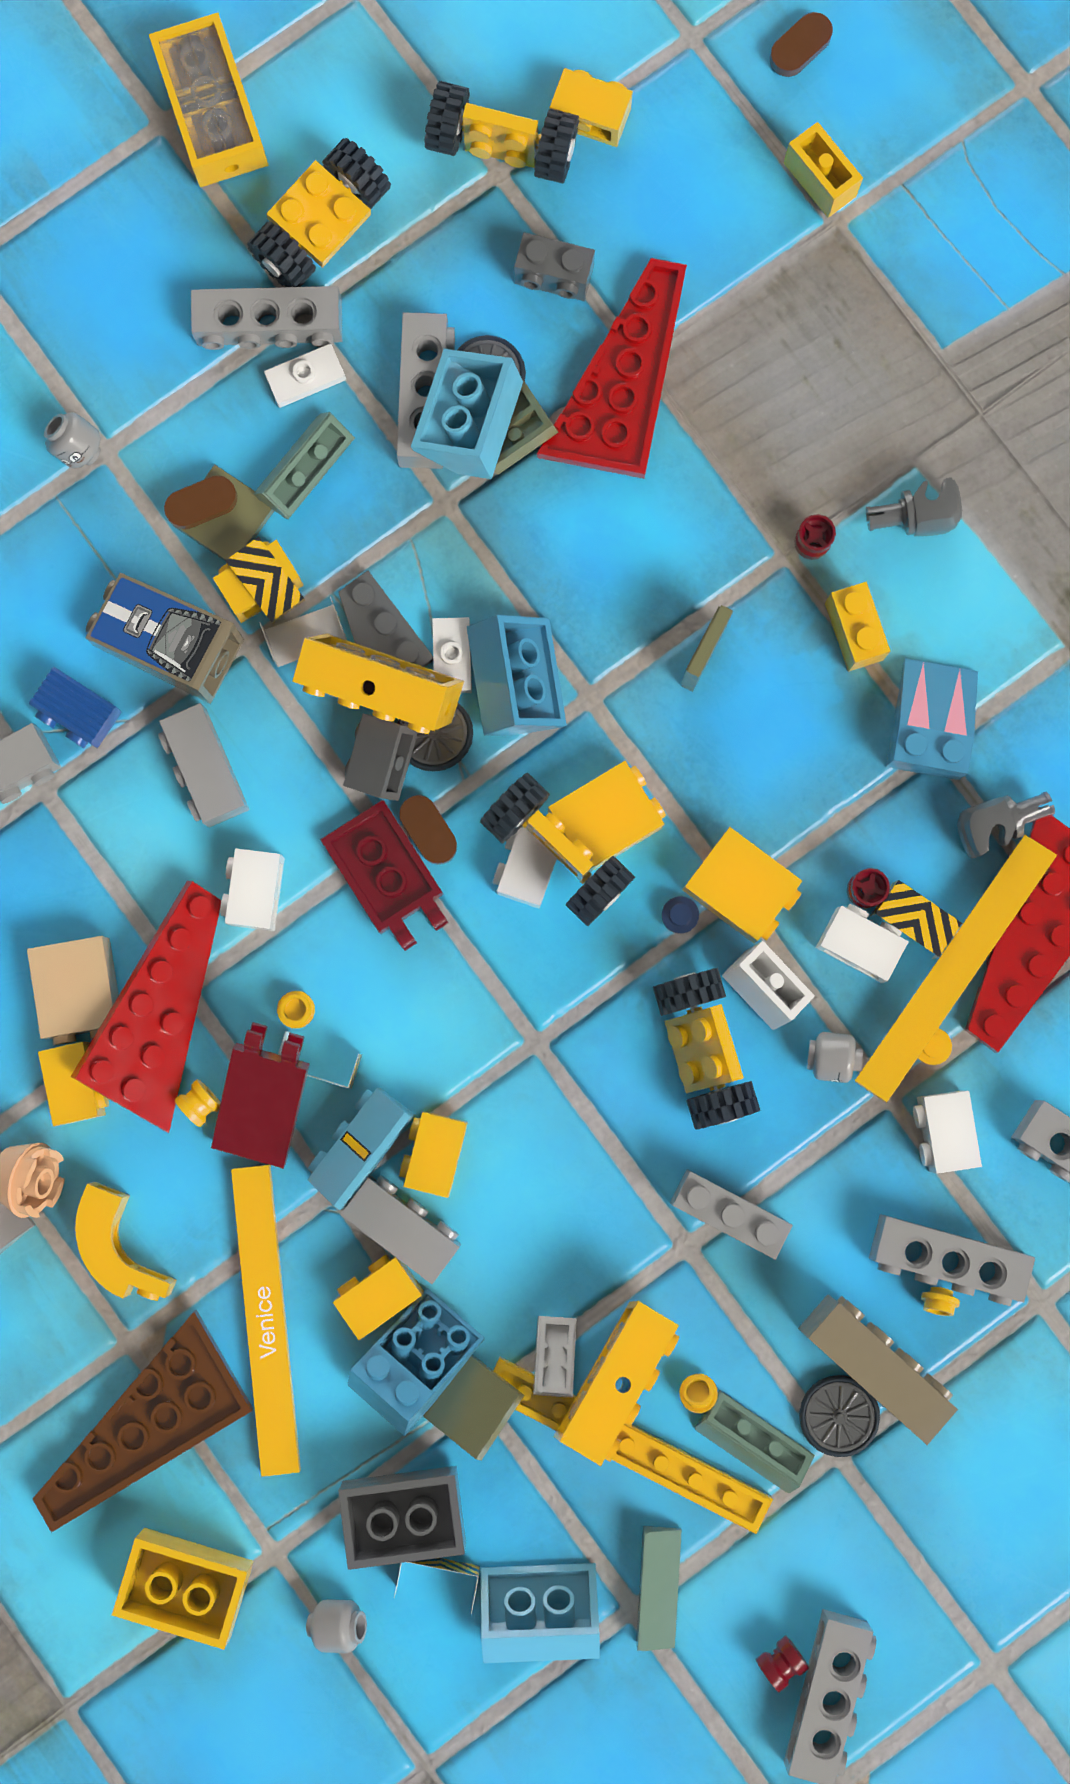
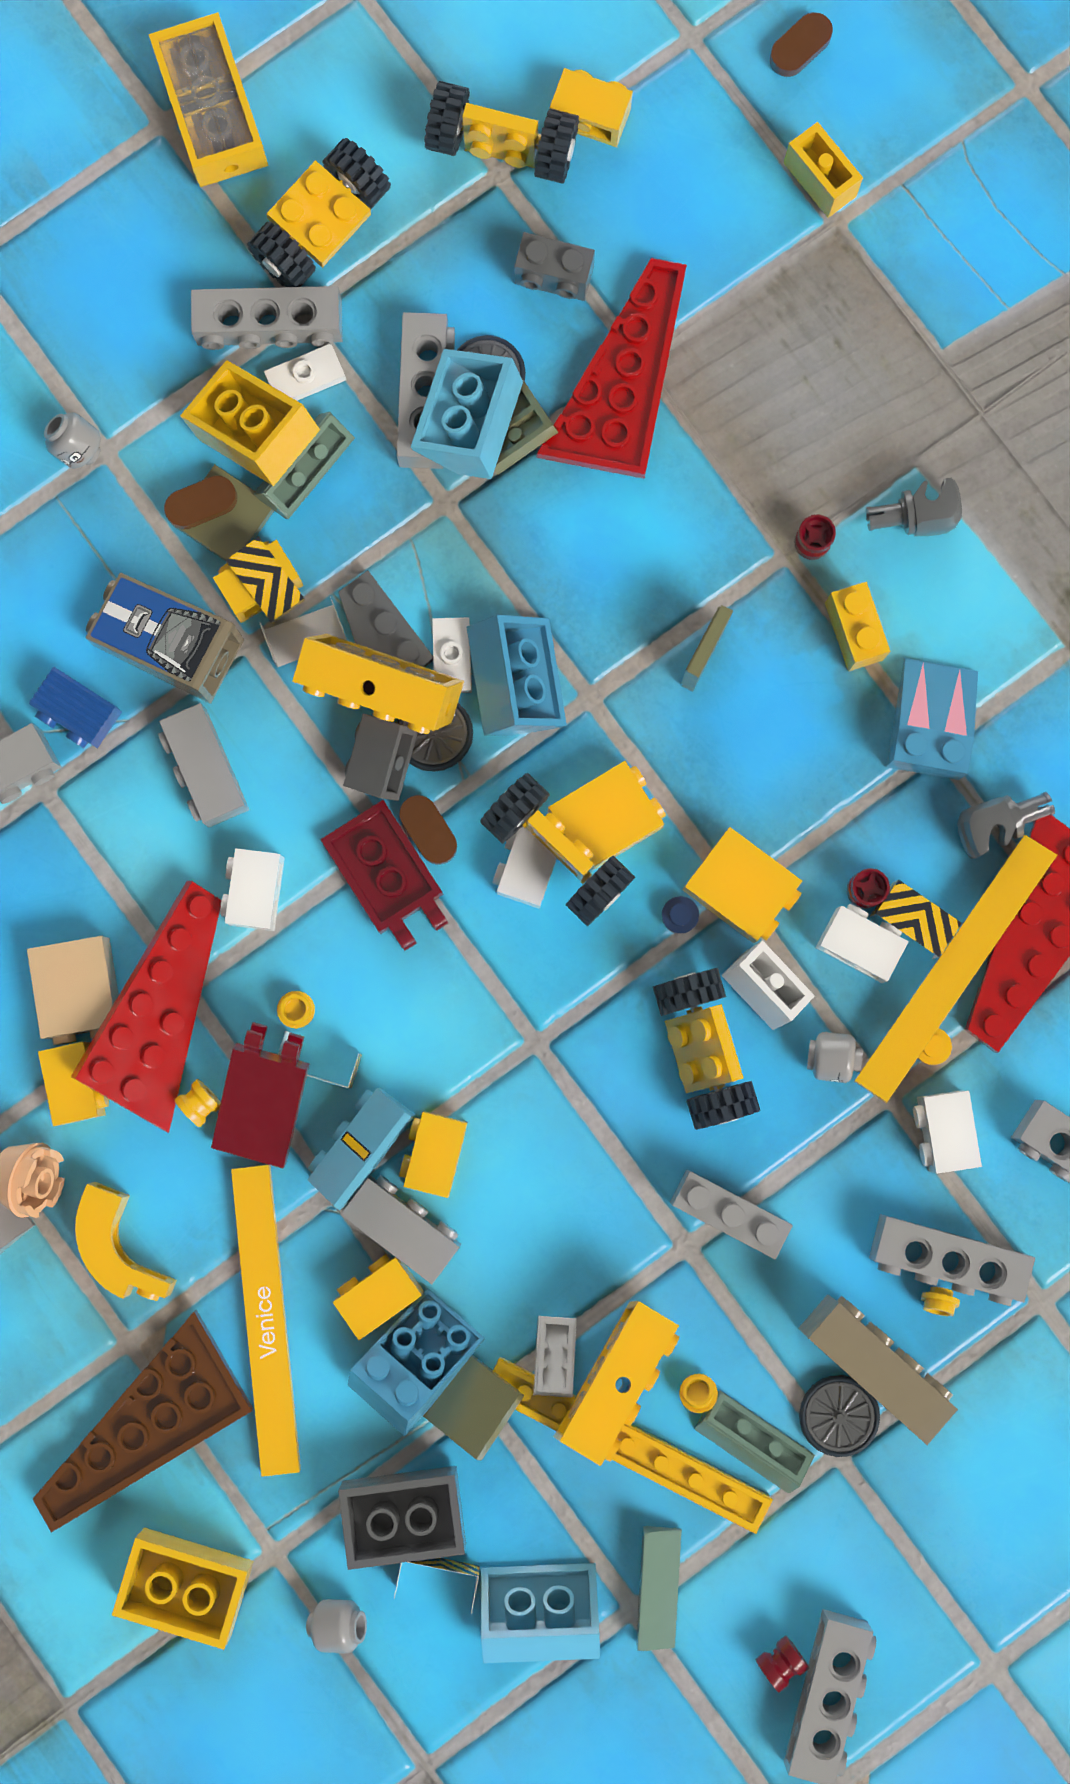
none -> yellow brick [180,360,320,486]

